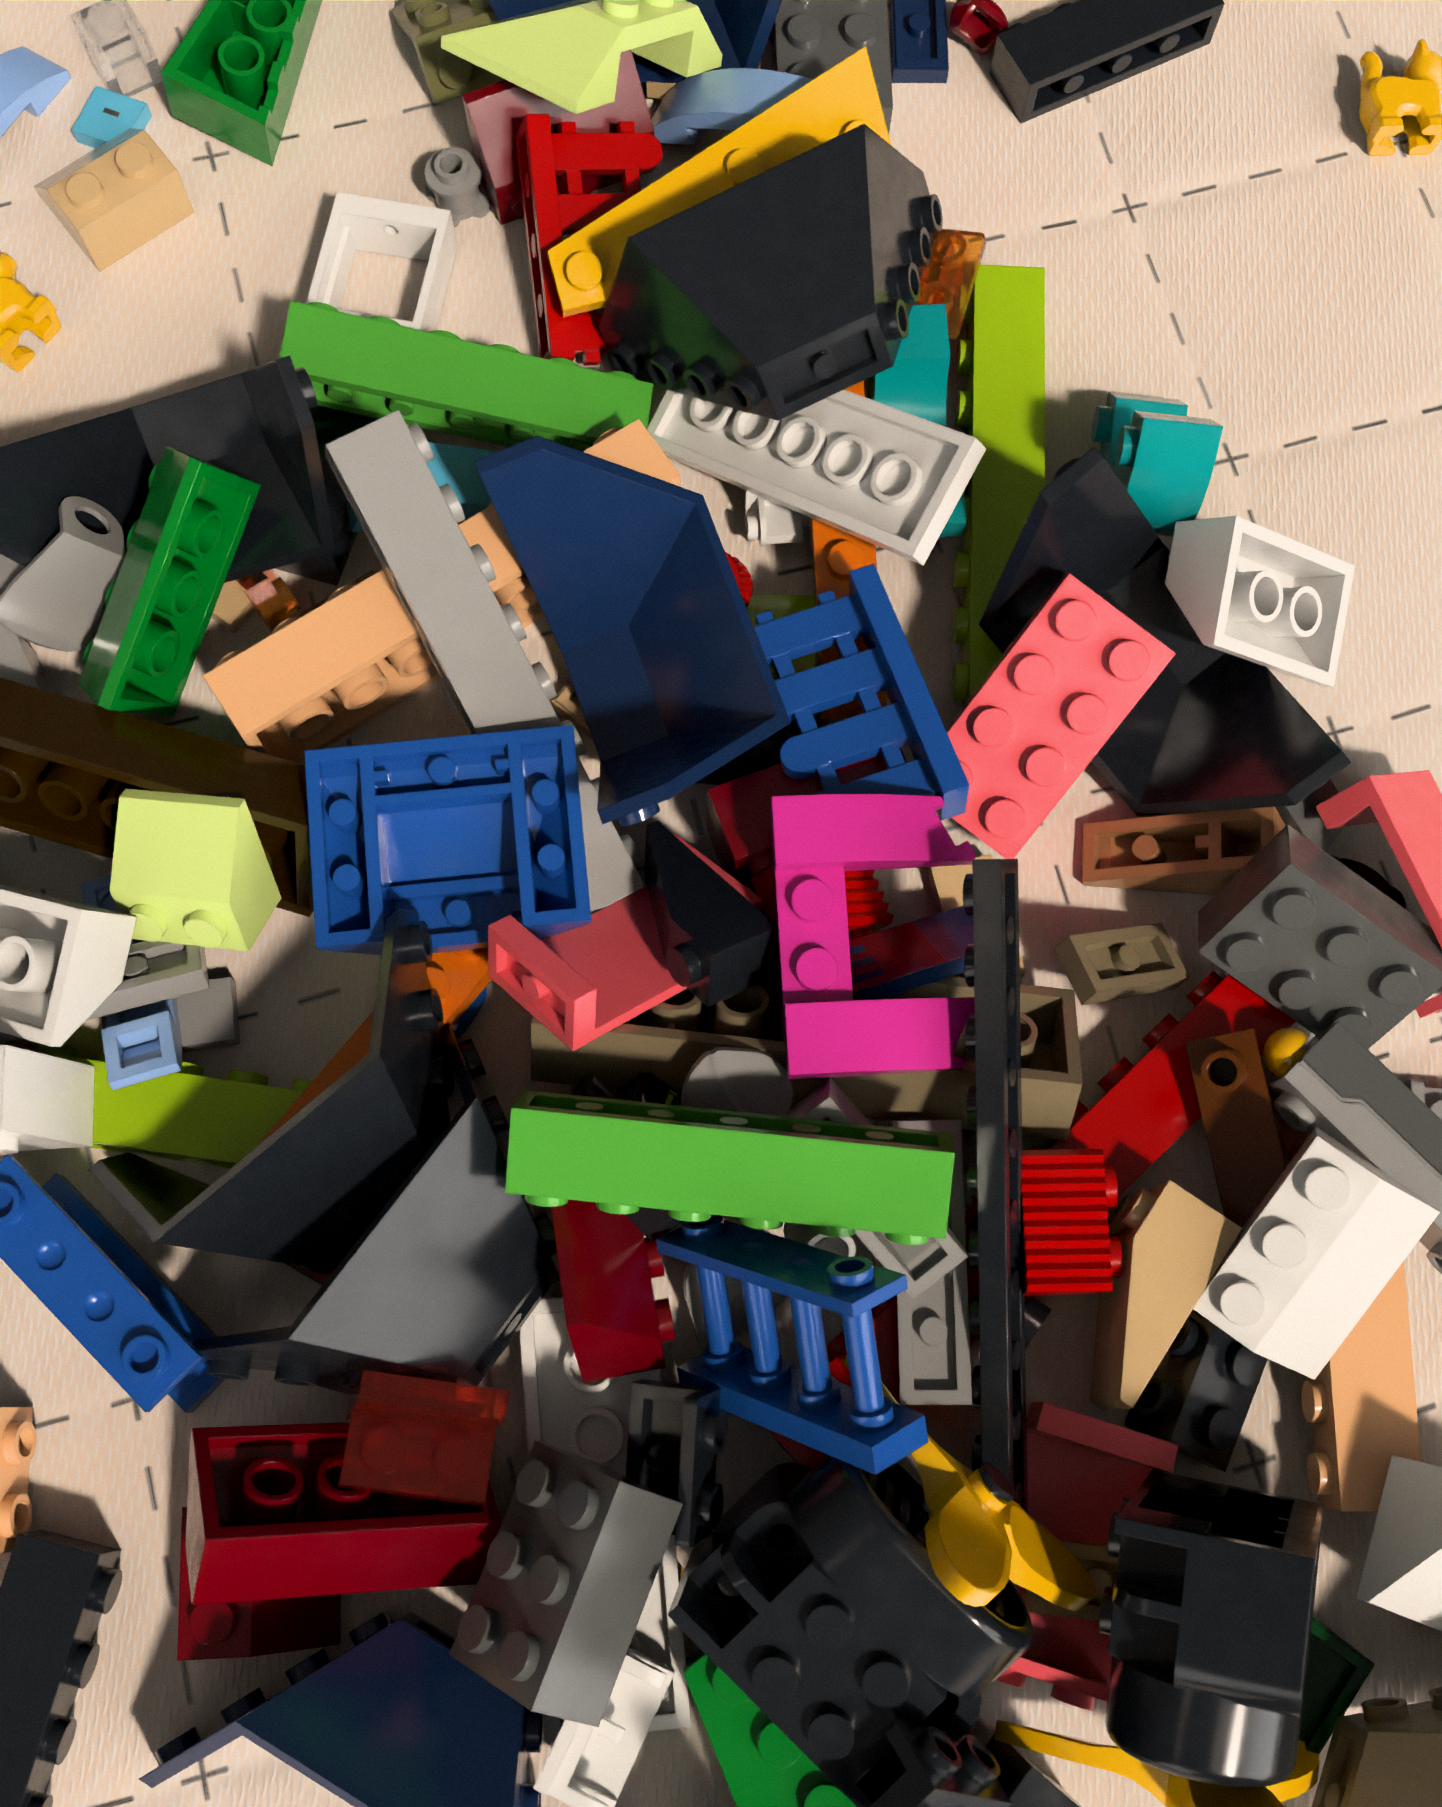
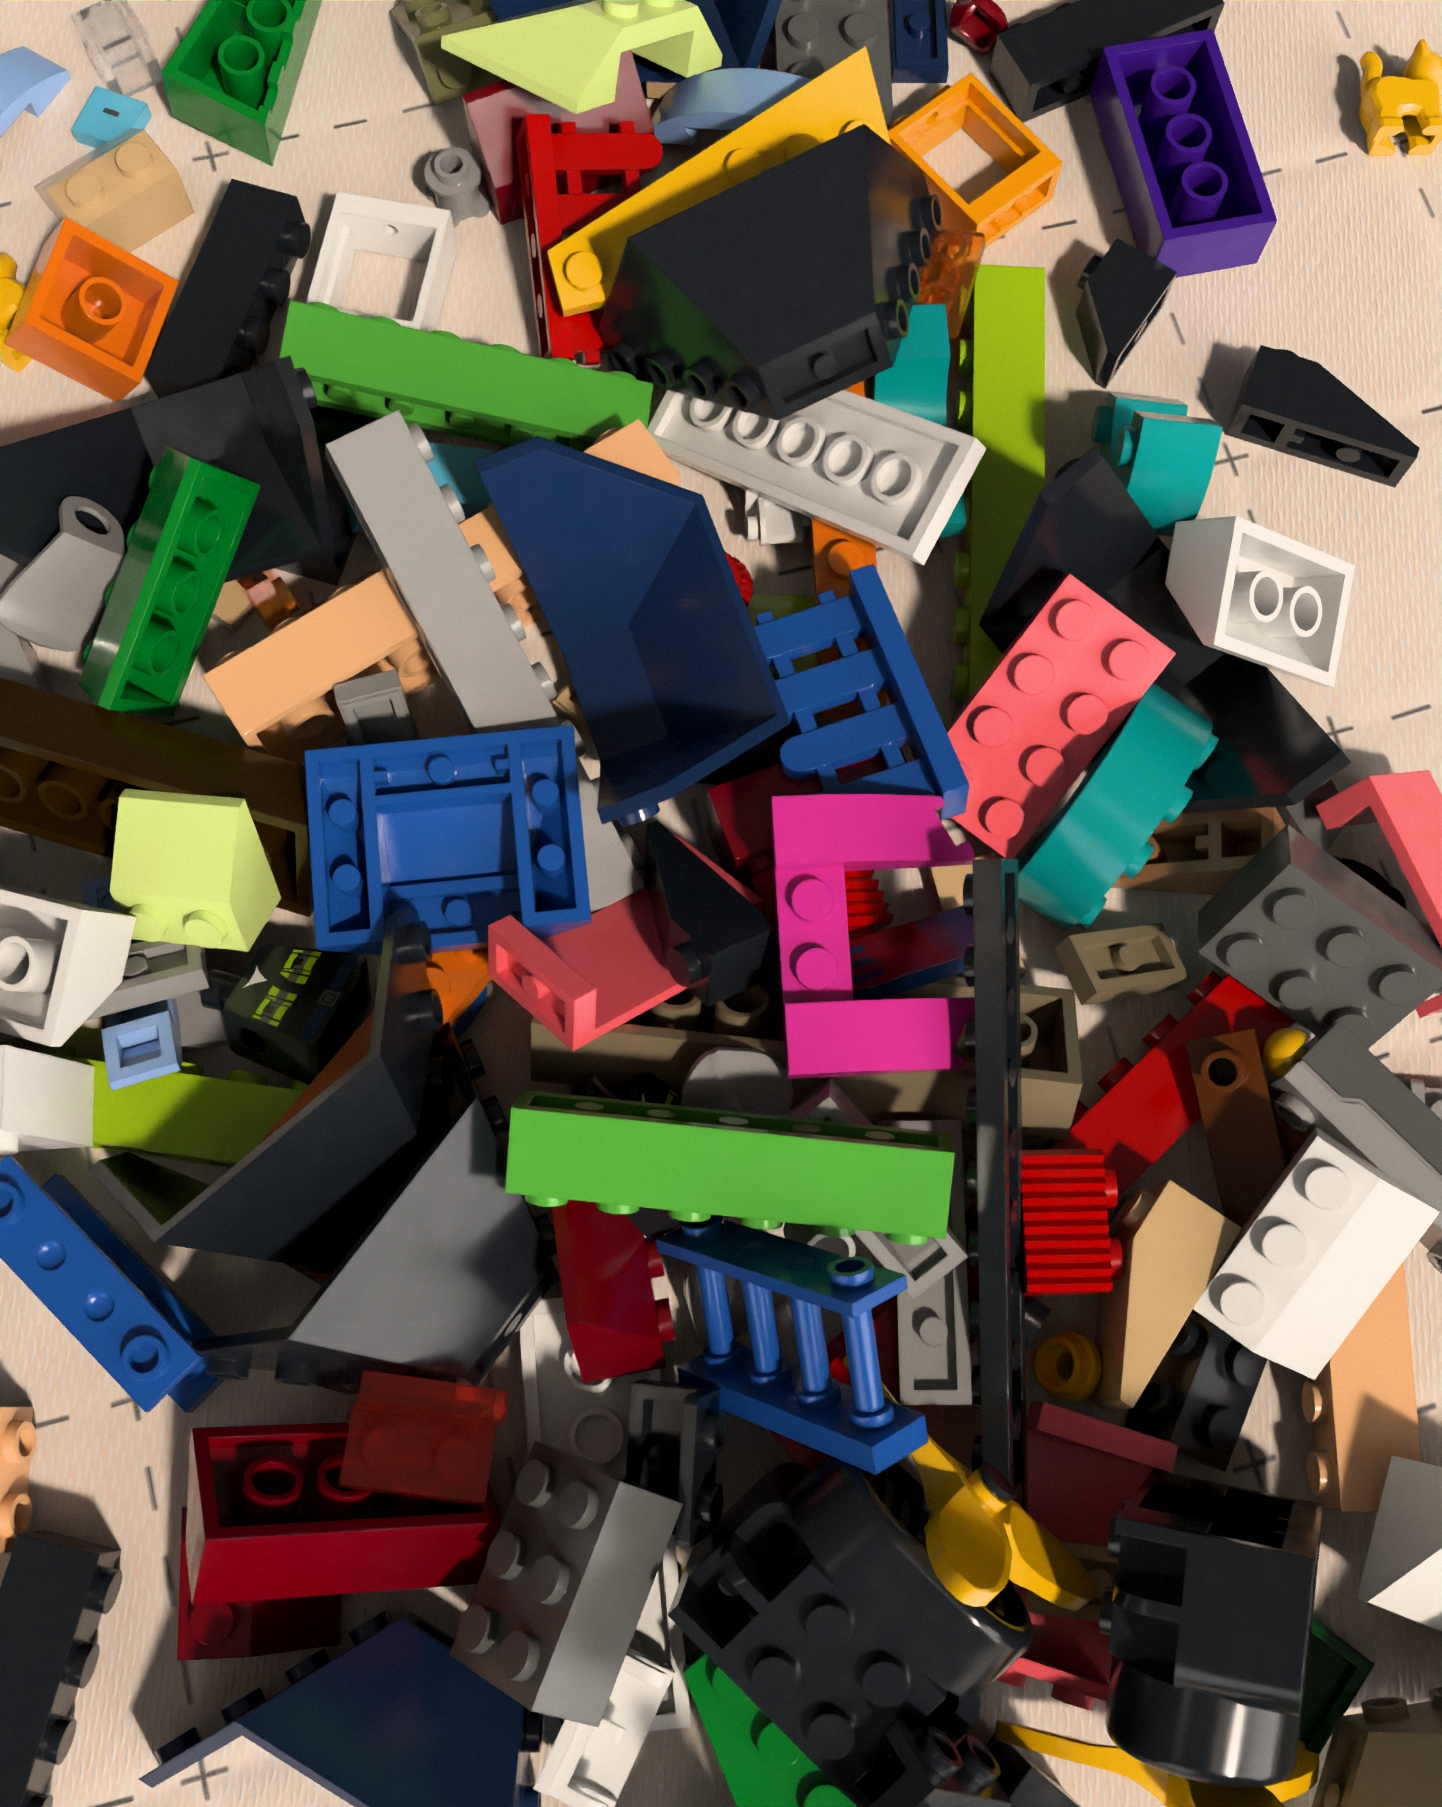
none -> orange brick [4,217,179,403]
none -> black brick [145,179,311,399]
none -> black torso [201,944,371,1085]
none -> light grey tile [333,669,420,746]
none -> light orange window [888,73,1063,260]
none -> teal brick [1018,683,1219,931]
none -> plate [1035,1331,1101,1402]
none -> black slope [1076,238,1177,389]
none -> dark purple brick [1089,29,1277,278]
none -> black slope [1226,345,1420,488]

